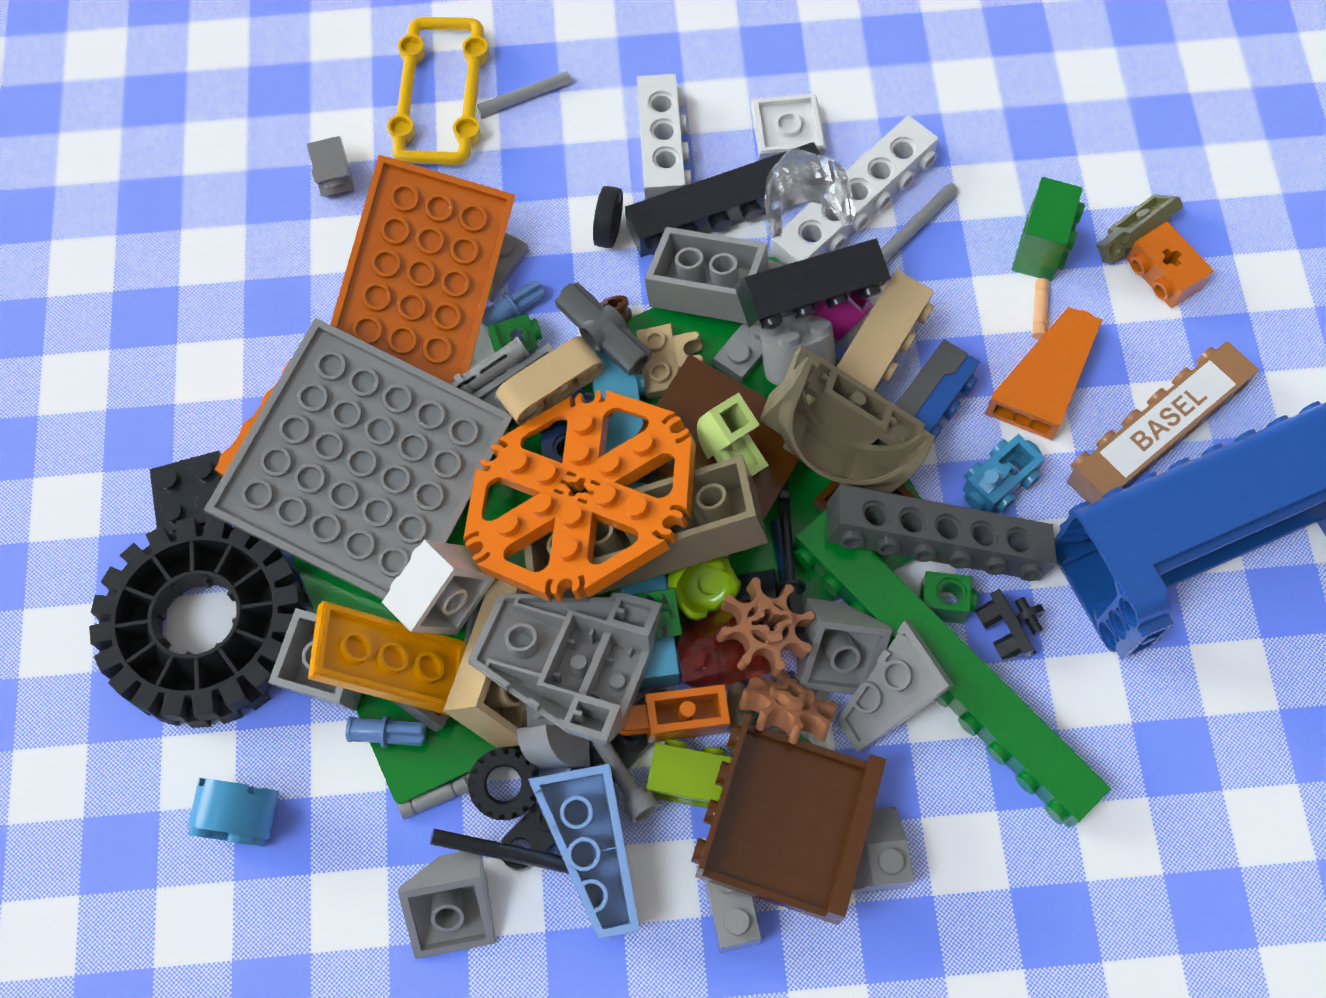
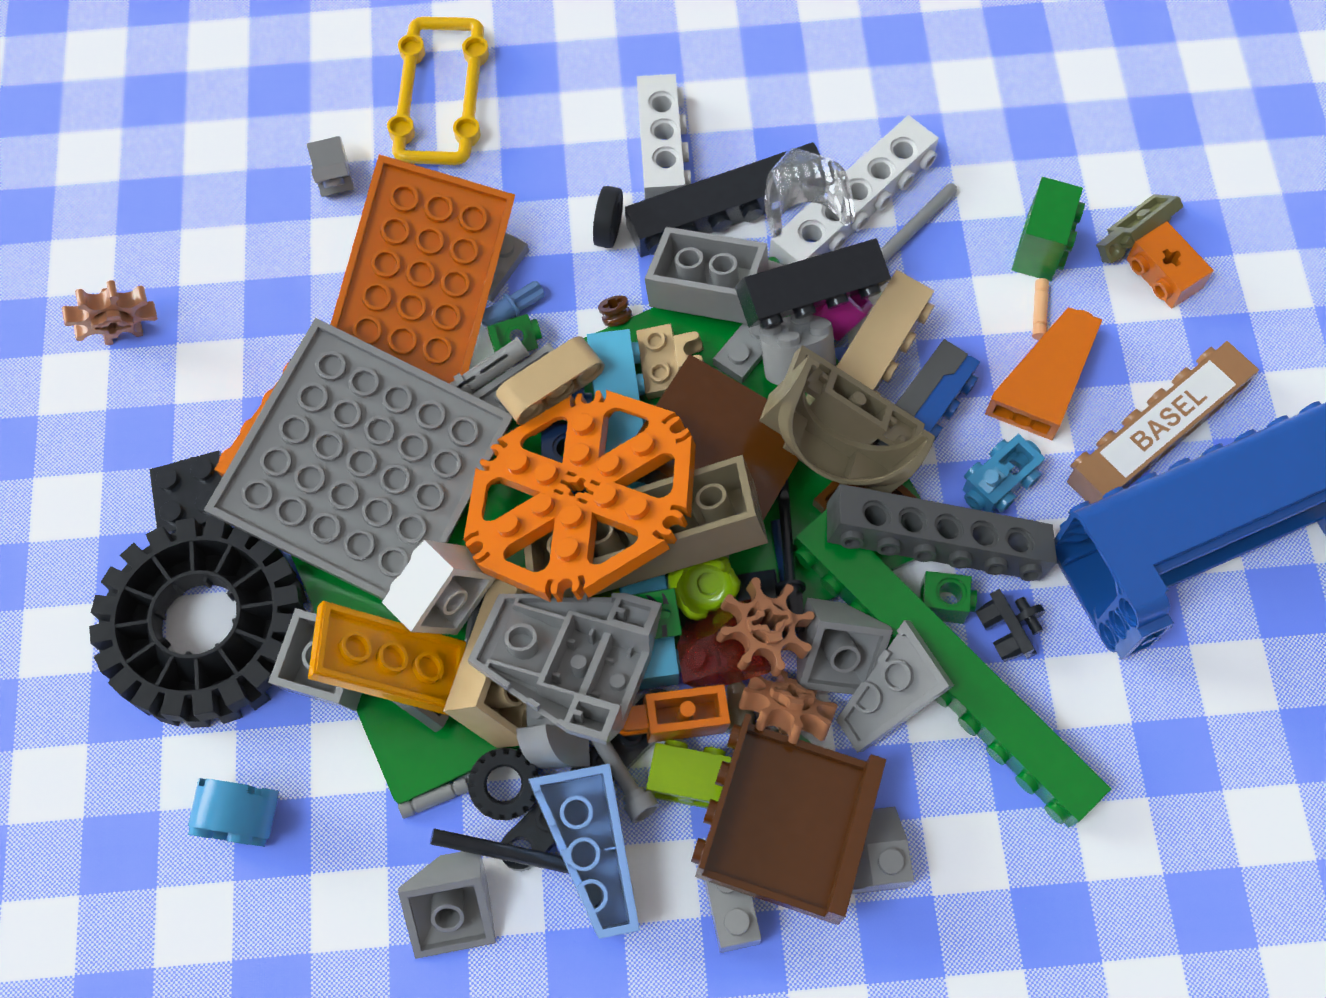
medium blue axle [345,716,427,748] -> none
light grey bar [477,71,572,117] -> none
dark grey piece [555,282,652,376] -> none
yellowish green brick [697,393,769,476] -> none
white plate [751,93,826,160] -> none
none -> nougat gear [61,280,158,345]

